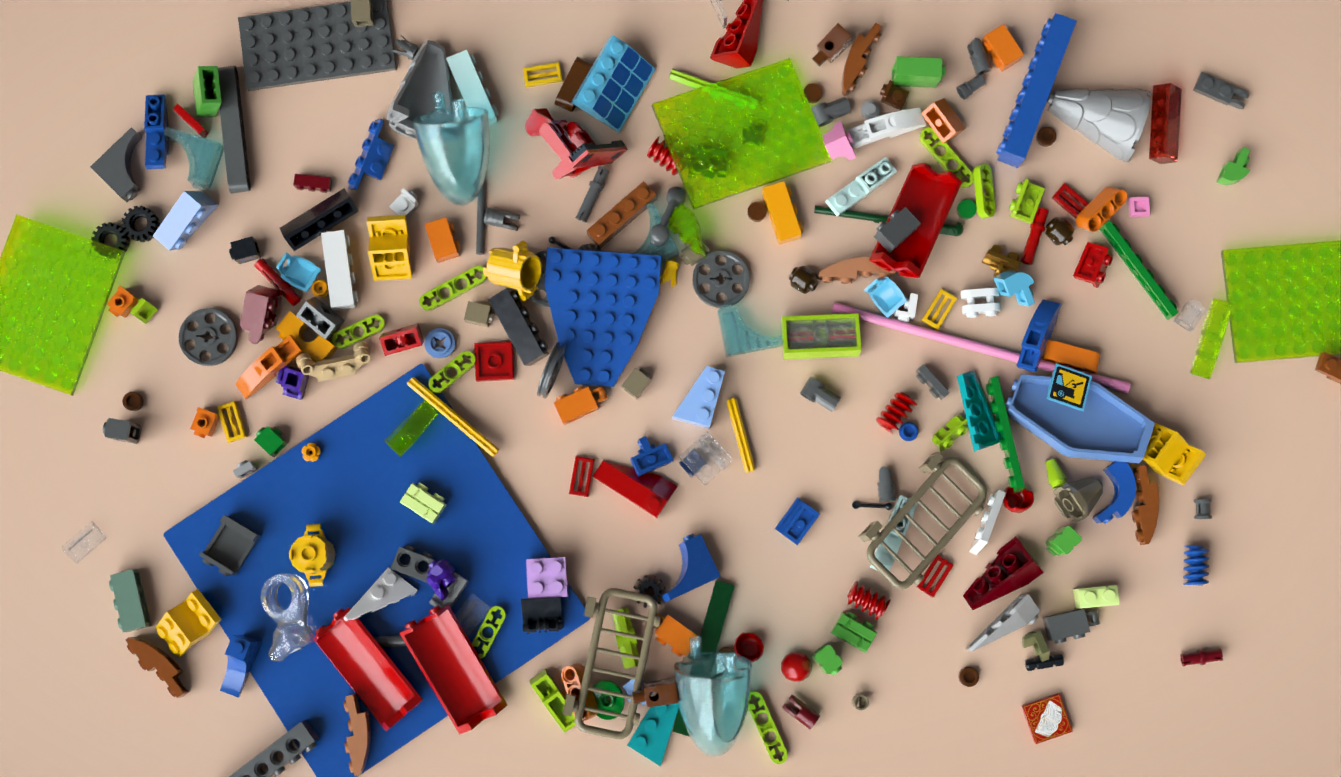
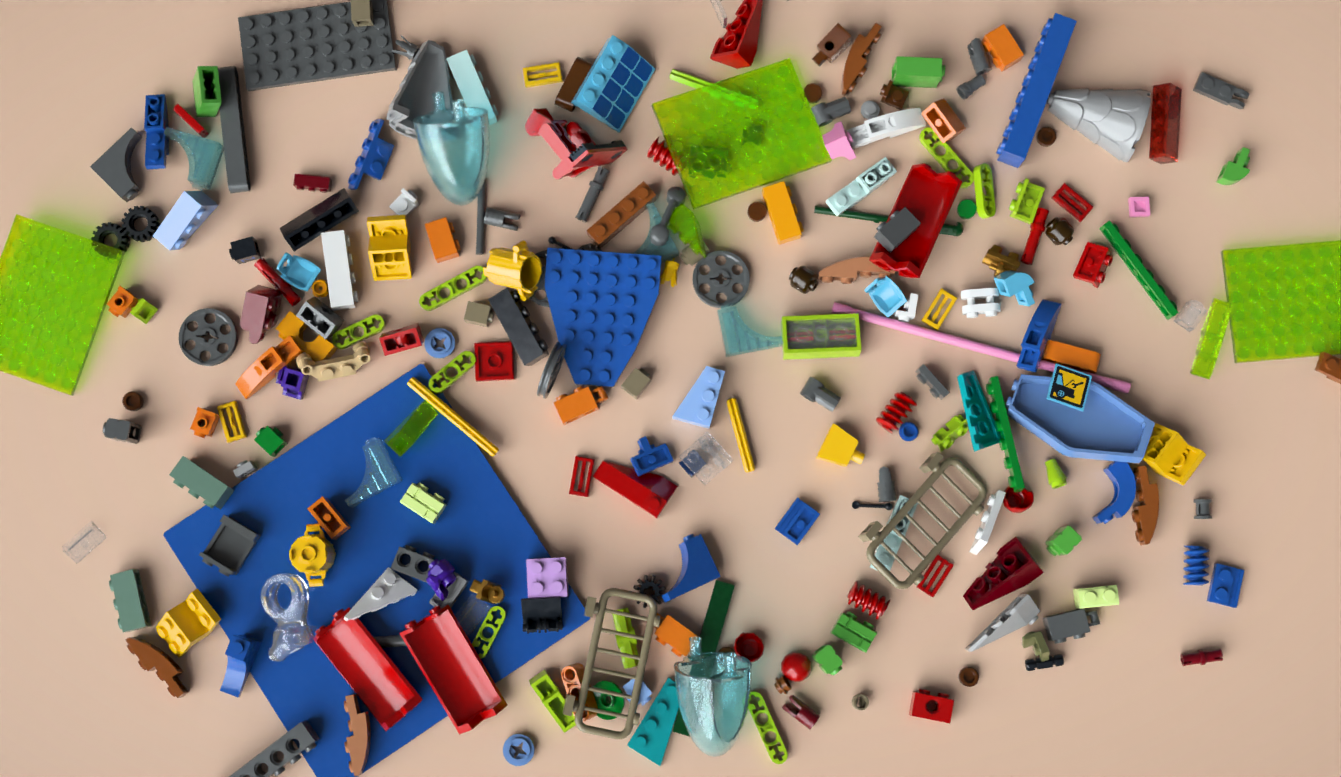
light orange plate [301,443,321,462] -> none
reddish brown torso [632,677,679,707] -> none
tile [1022,694,1073,744] -> none
dark tan cone [1053,477,1103,523] -> none
orange beam [1076,186,1127,232] -> none
none -> sand green brick [169,456,234,509]
none -> orange brick [307,496,351,540]
none -> clear light blue arch [345,437,403,508]
none -> pearl gold hips [470,579,505,604]
none -> medium blue gear [503,734,535,766]
none -> dark orange plate [774,676,792,694]
none -> yellow torso [816,423,865,467]
none -> red brick [909,689,954,724]
none -> blue plate [1207,563,1244,608]

